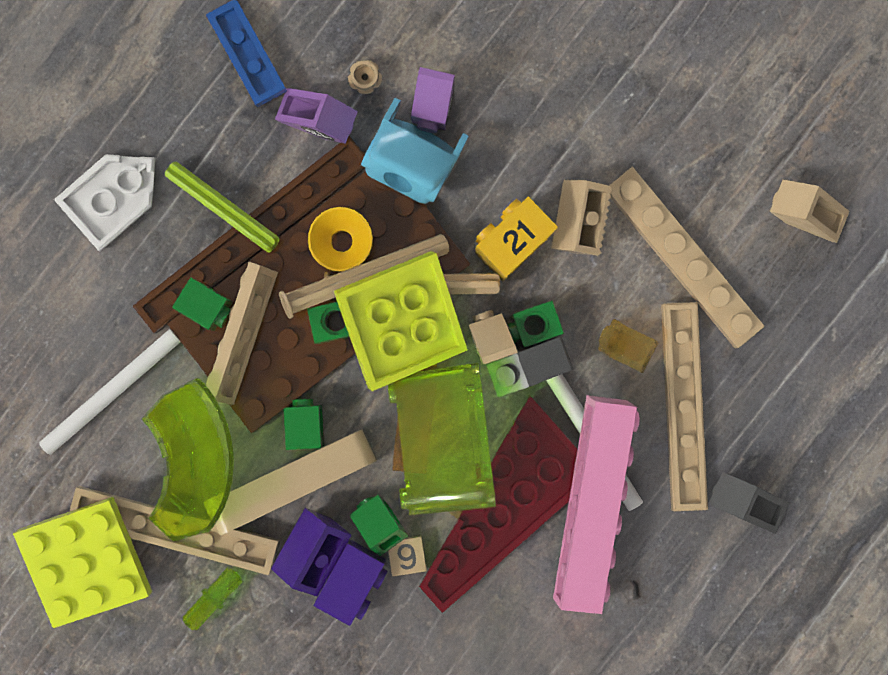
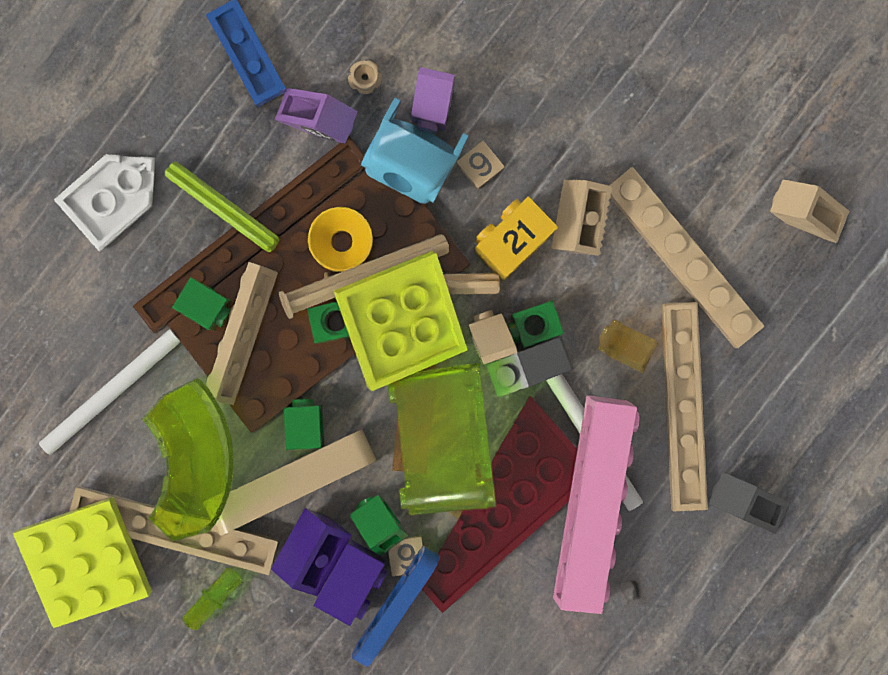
none -> blue beam [351,546,440,667]
none -> tan tile [456,141,505,190]

